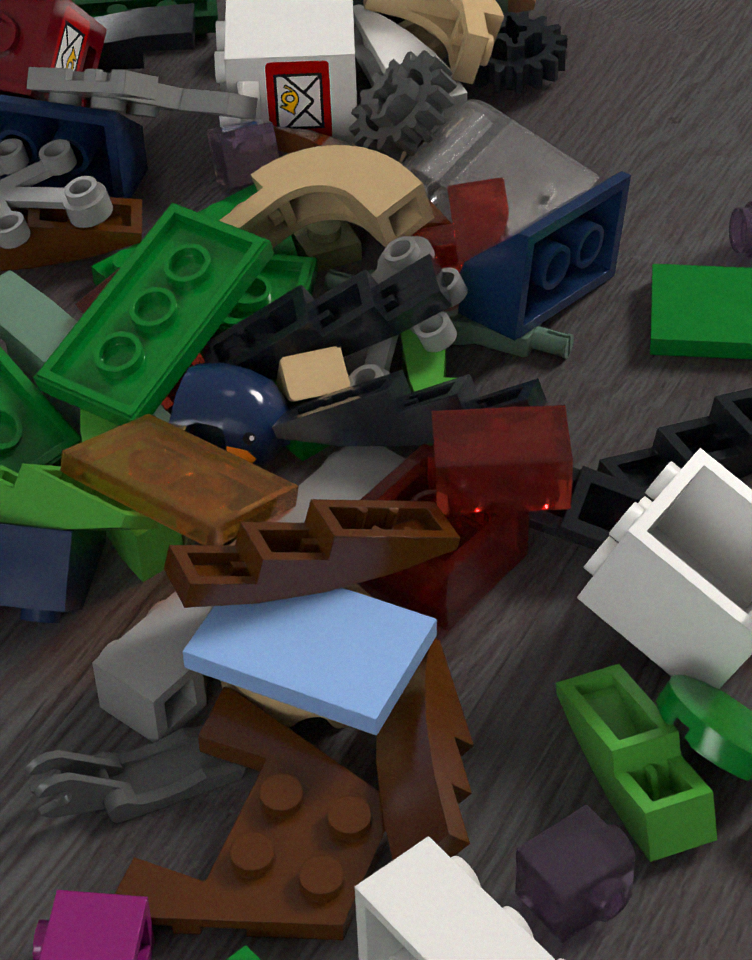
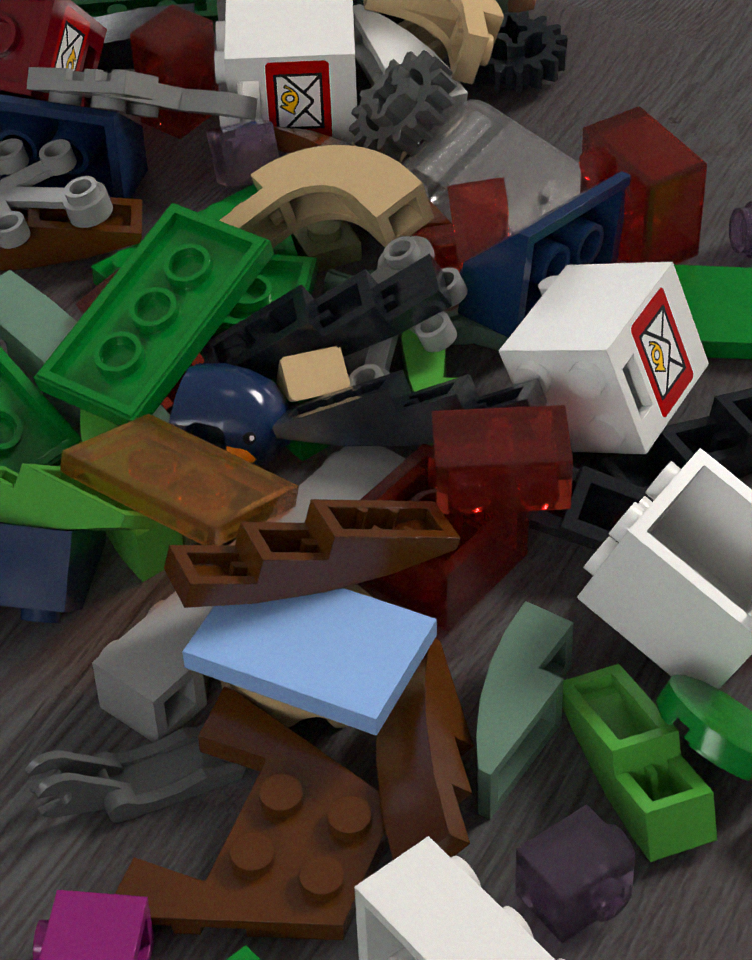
none -> clear red brick [130,4,219,139]
none -> sand green slope [476,601,574,819]
none -> white container [499,262,709,454]
none -> clear red brick [579,106,707,264]

